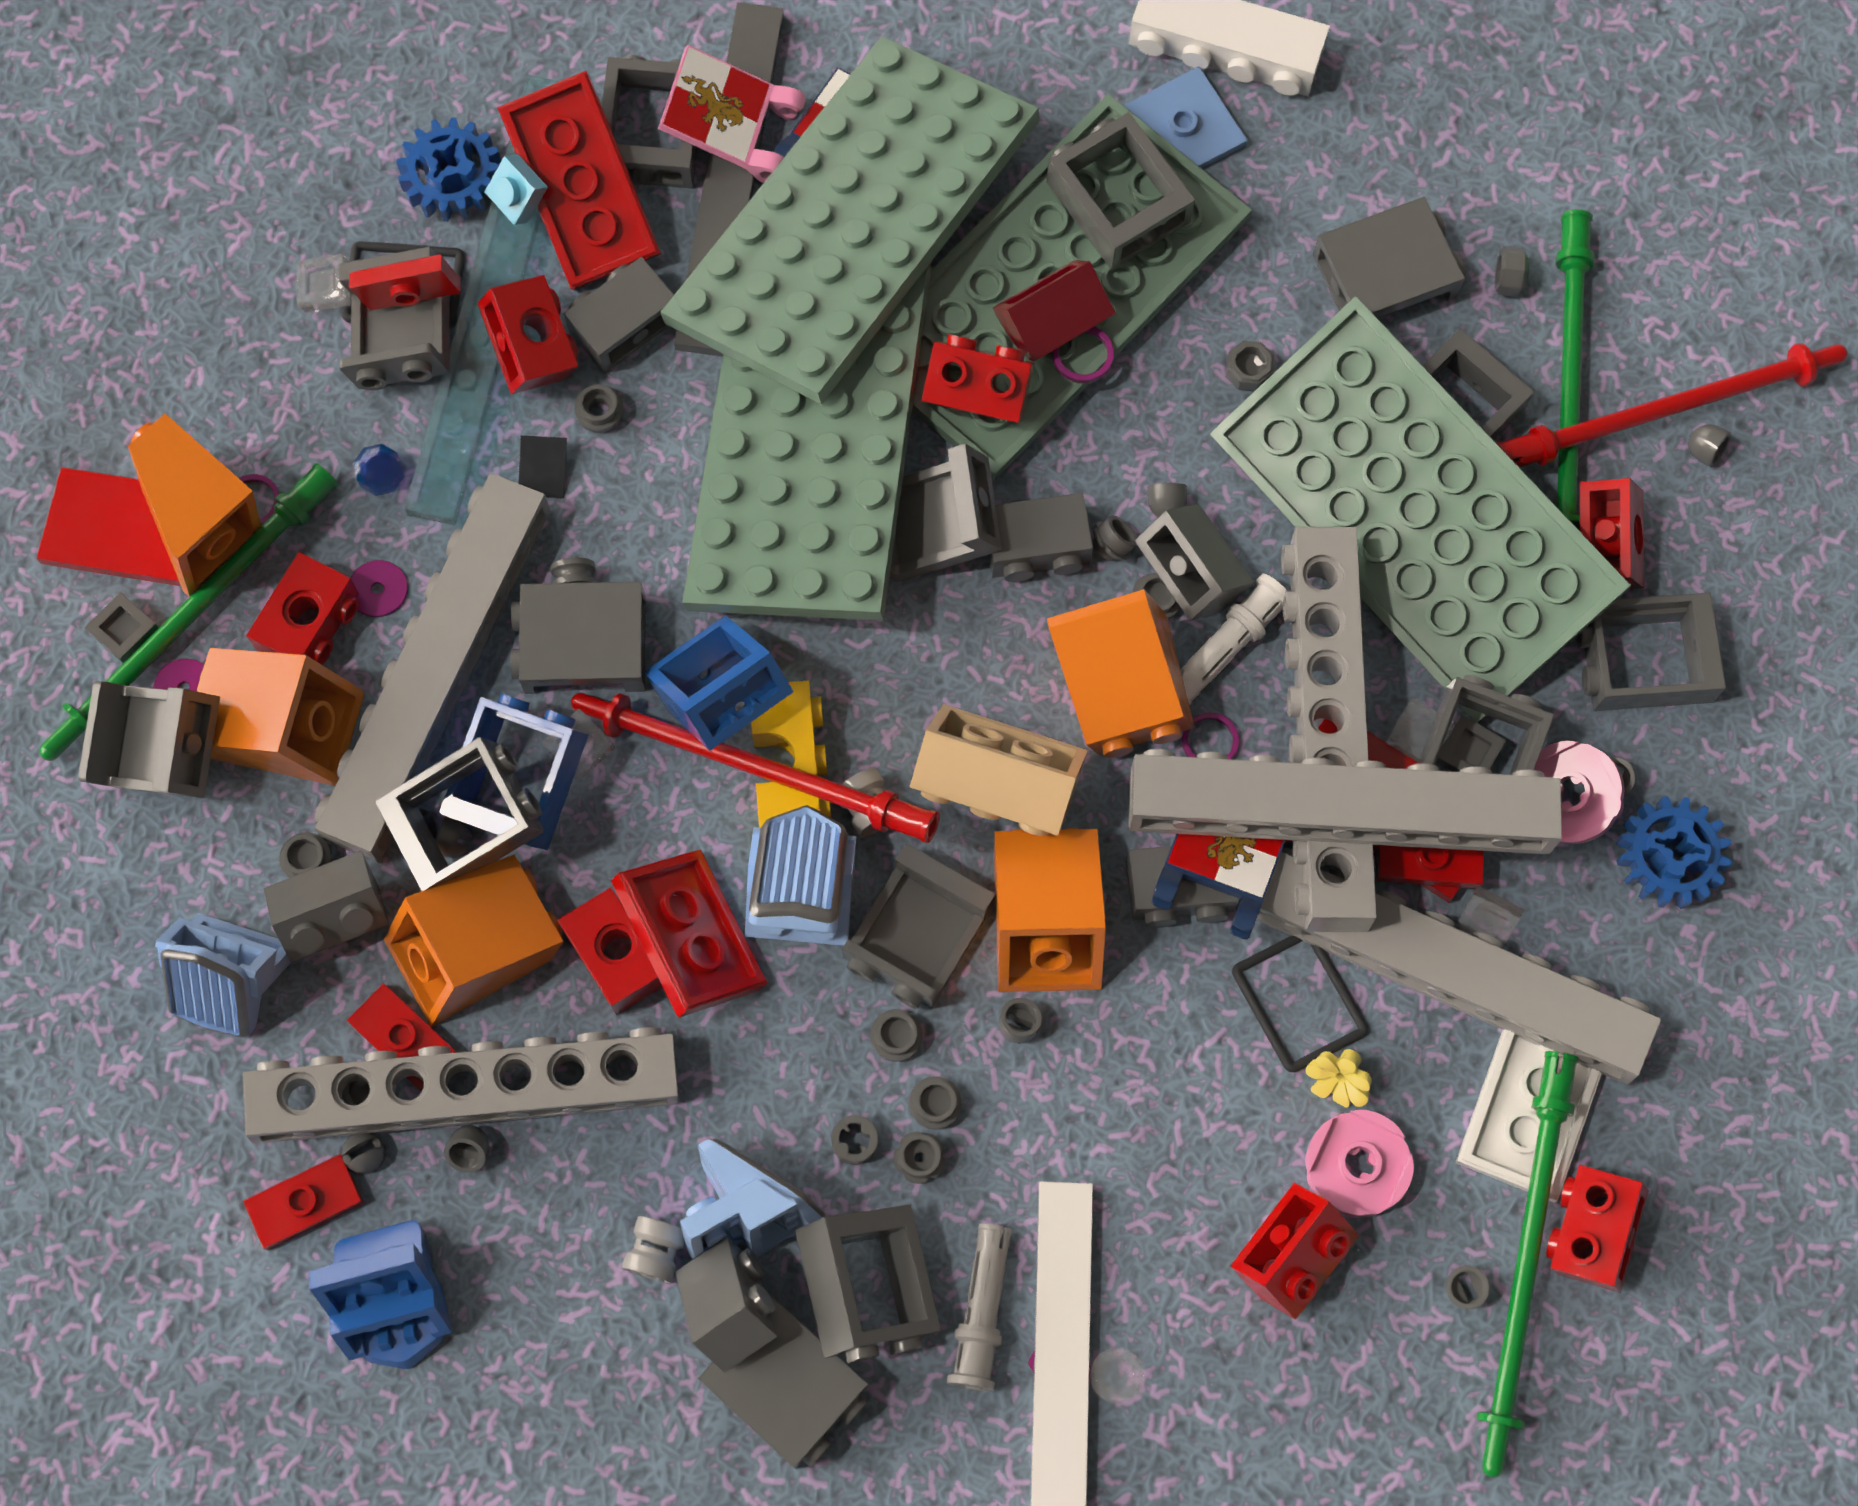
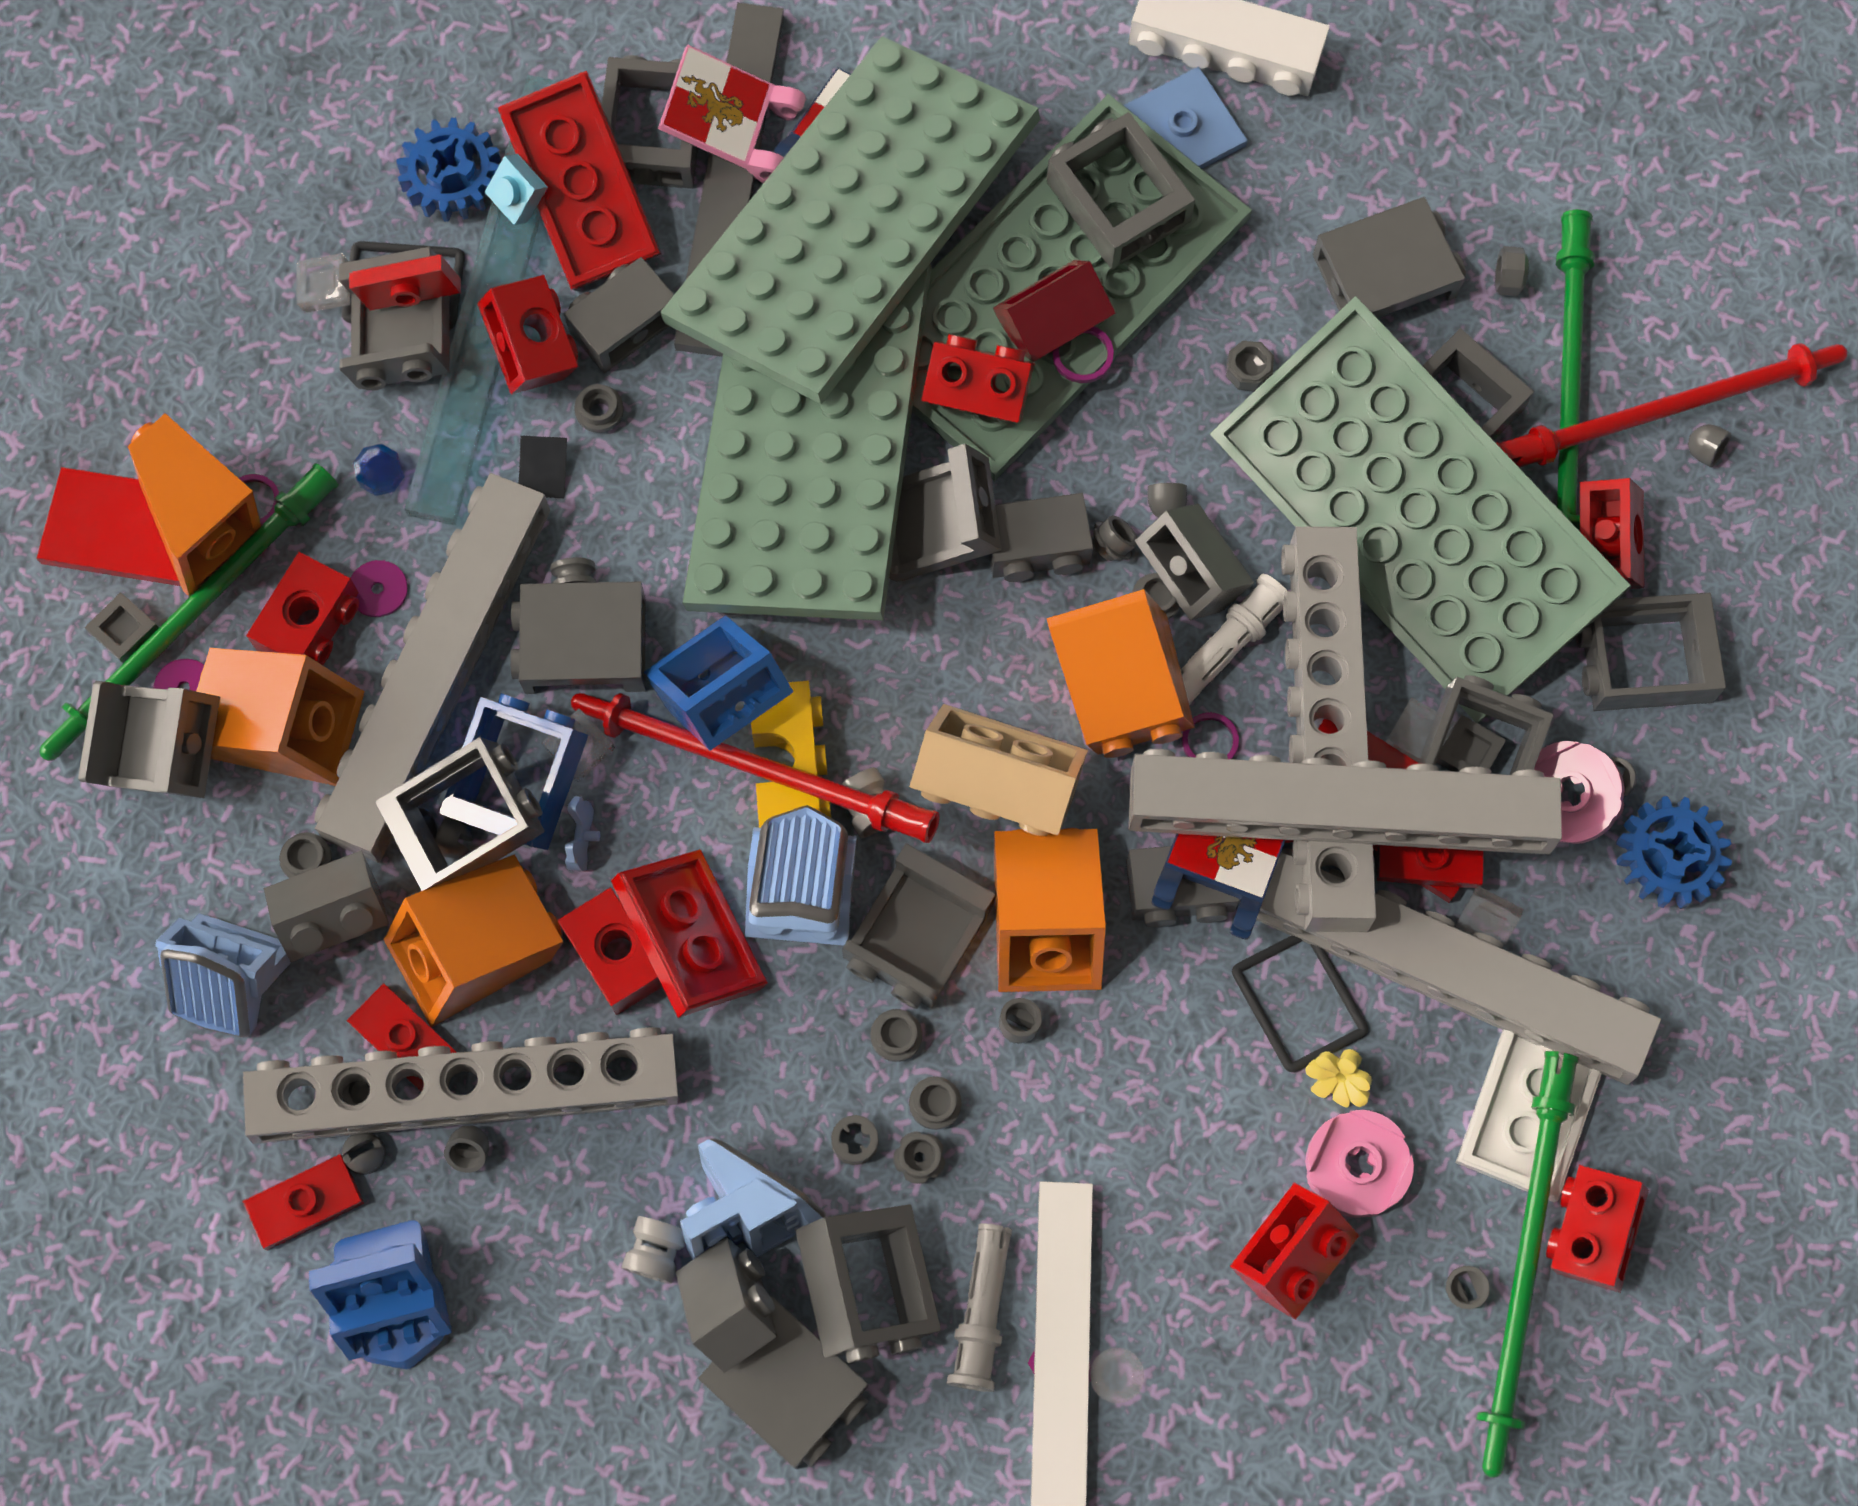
none -> light blue piece [565,796,600,871]

